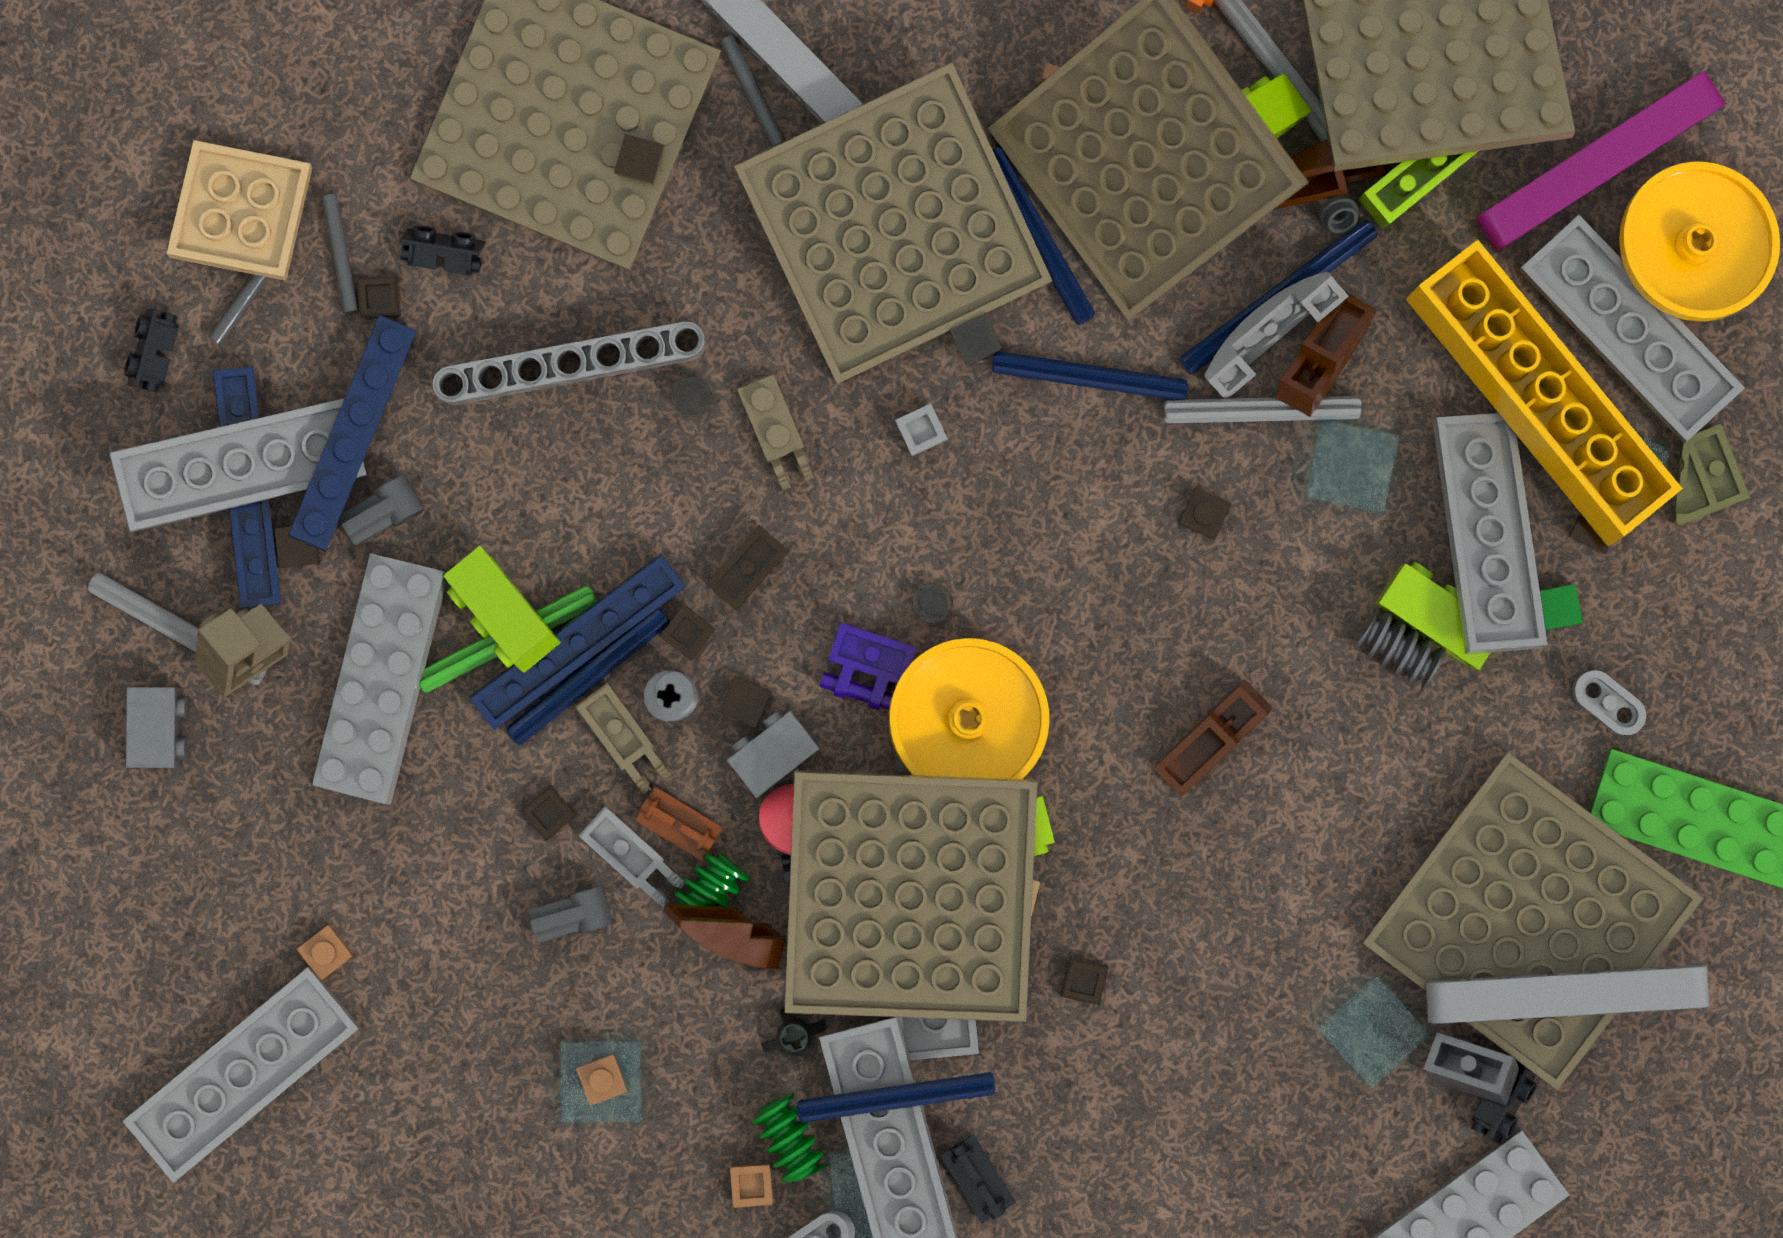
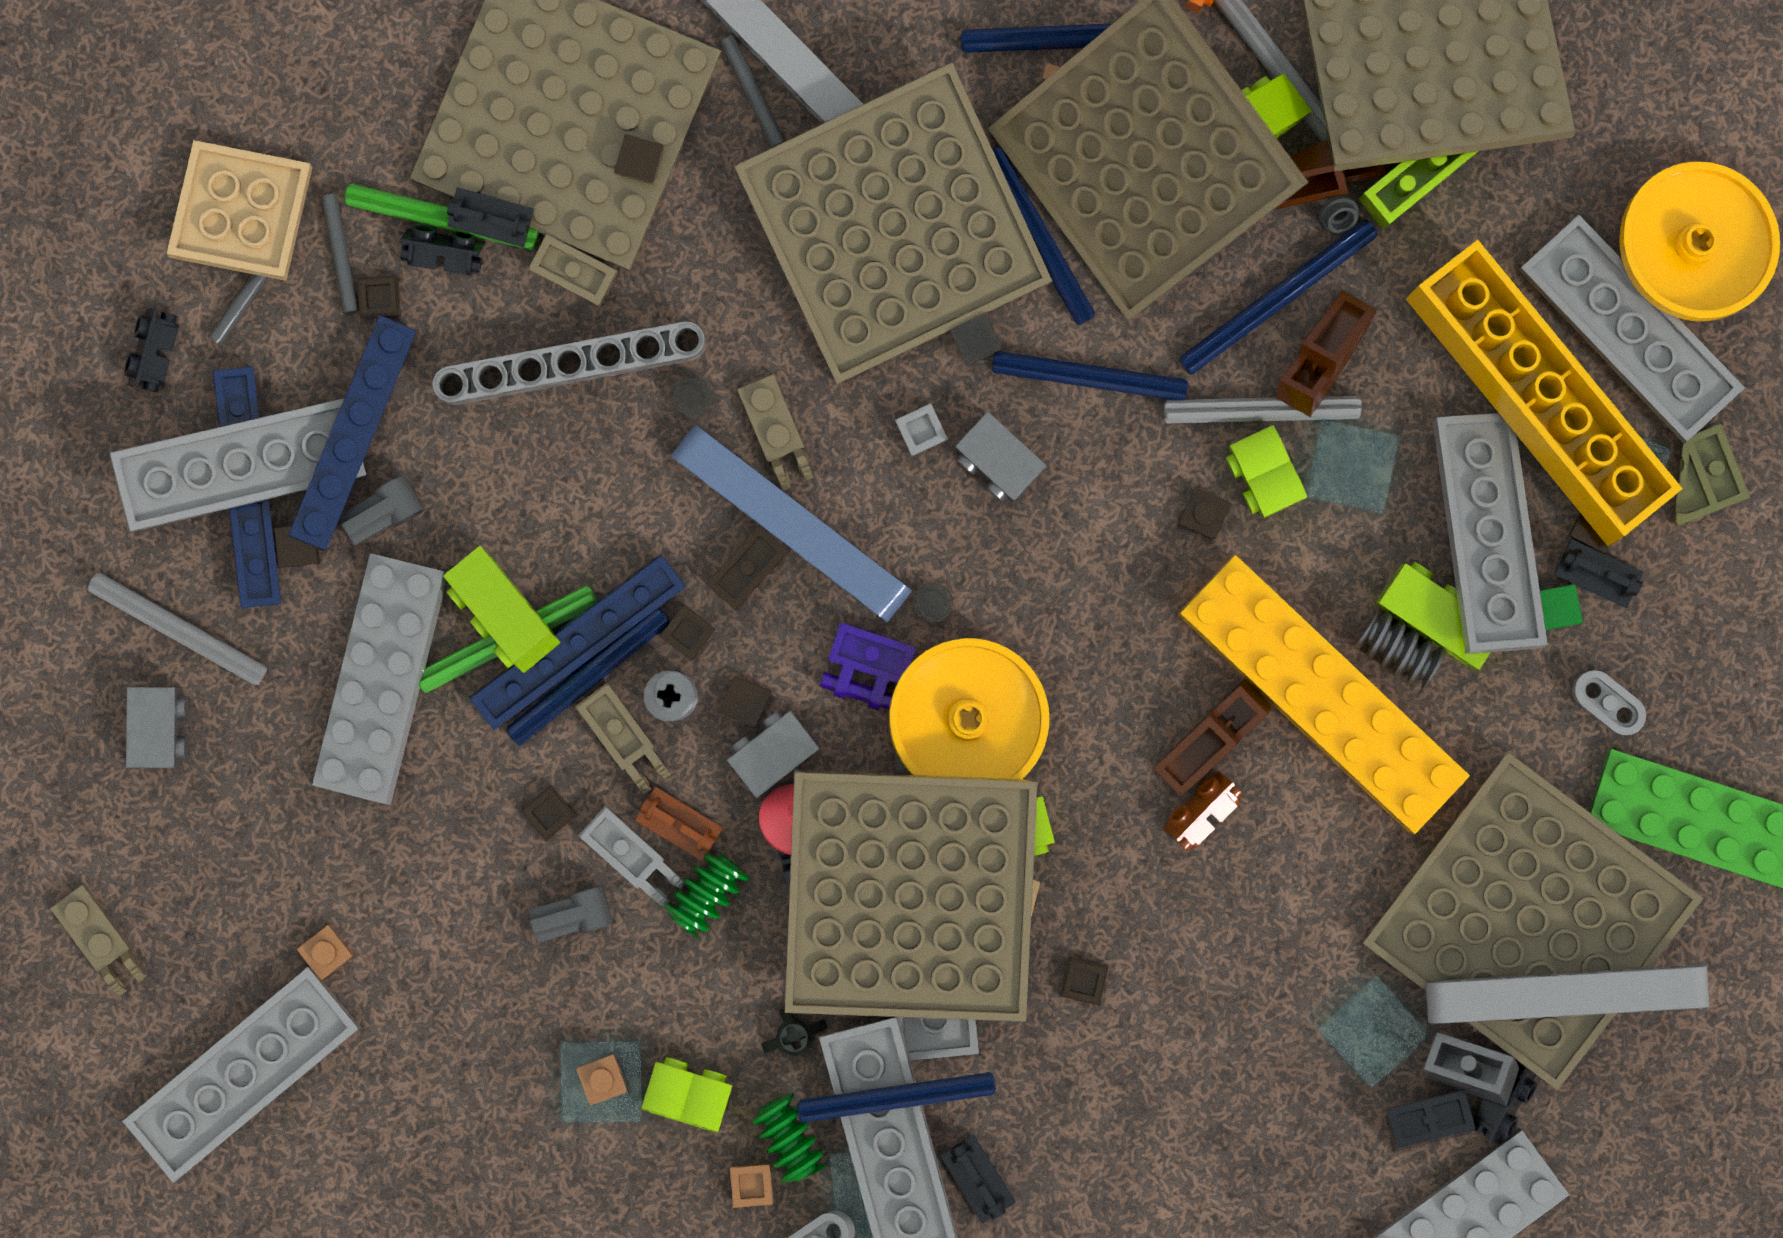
dark tan brick [194,604,291,698] -> none
reddish brown slope [663,904,785,969] -> none
light grey slope [1204,271,1349,399] -> none
magenta beam [1475,71,1726,252] -> none
none -> dark tan hinge [50,884,147,996]
none -> bright green axle [345,184,539,250]
none -> black hinge [447,187,534,247]
none -> dark tan plate [528,234,618,307]
none -> lime brick [641,1057,732,1133]
none -> sand blue beam [670,424,912,623]
none -> flat silver brick [955,412,1047,503]
none -> dark blue axle [961,24,1112,53]
none -> dark orange hinge [1163,771,1243,851]
none -> yellow brick [1177,555,1470,834]
none -> lime brick [1225,425,1307,519]
none -> black hinge [1385,1090,1475,1152]
none -> black hinge [1554,539,1643,608]

